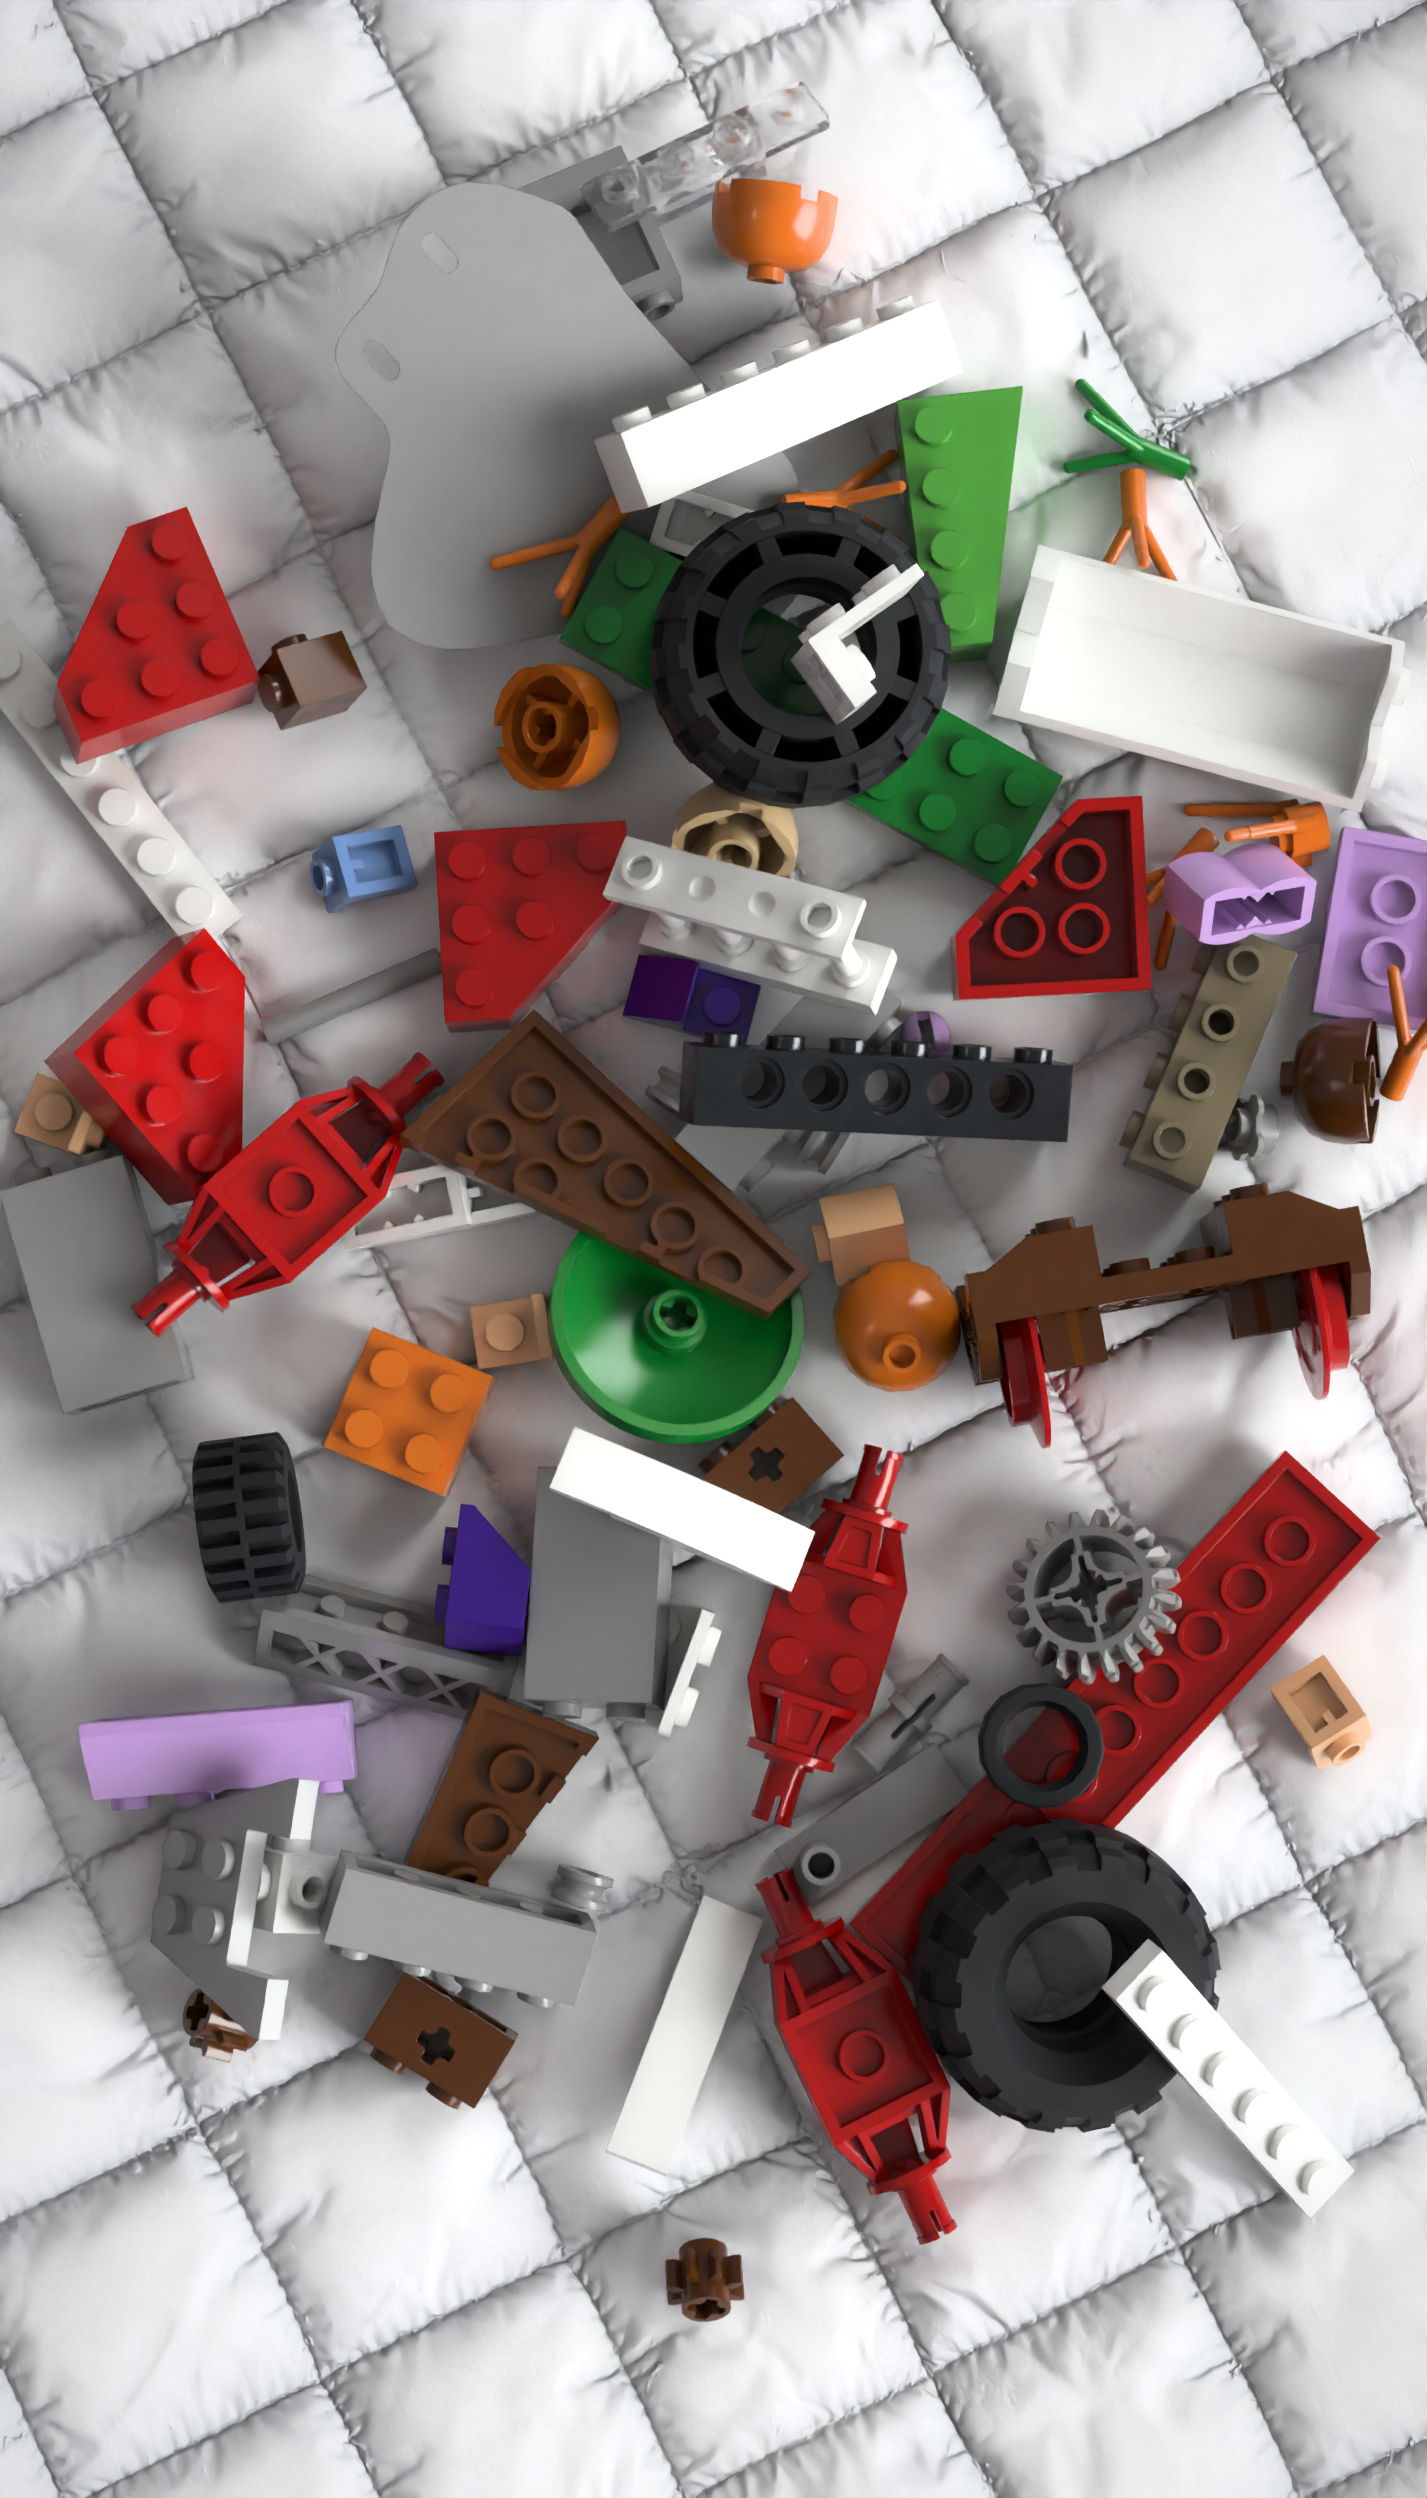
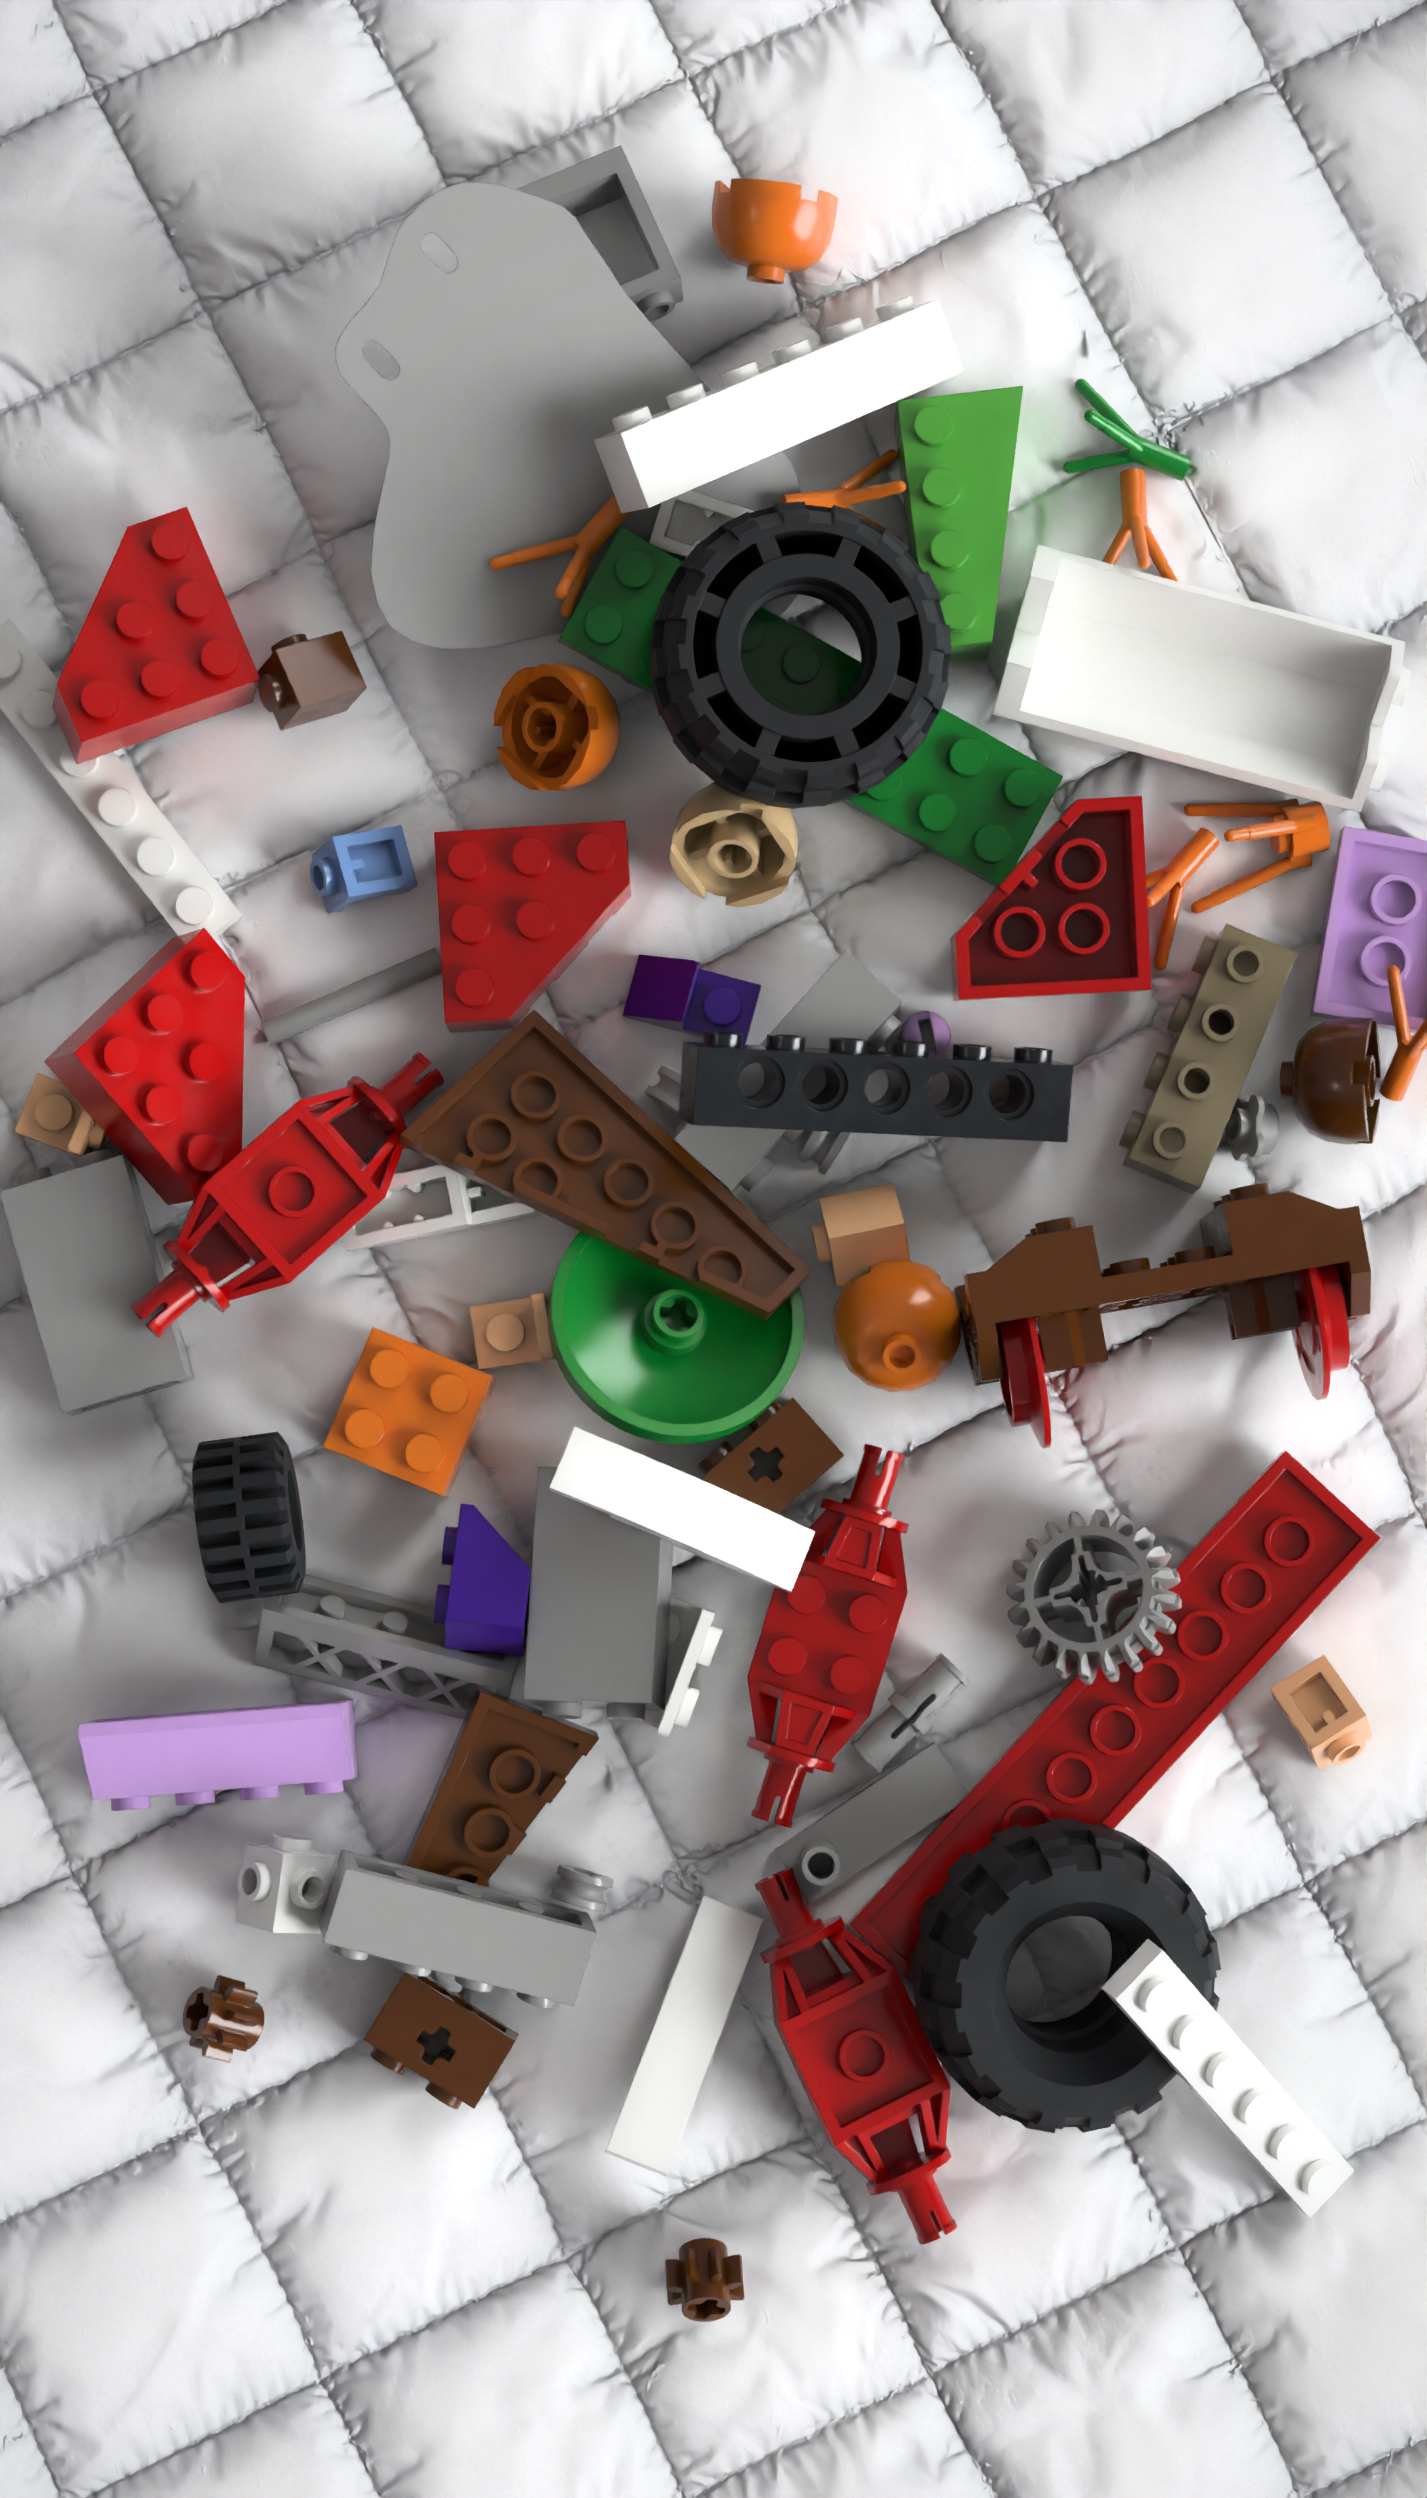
light grey wing [150,1778,320,2040] -> none
clear bracket [581,81,830,232] -> none
white fence [603,836,898,1016] -> none
white bracket [791,563,925,725] -> none
black tyre [978,1683,1104,1809] -> none
lavender brick [1161,842,1317,945] -> none

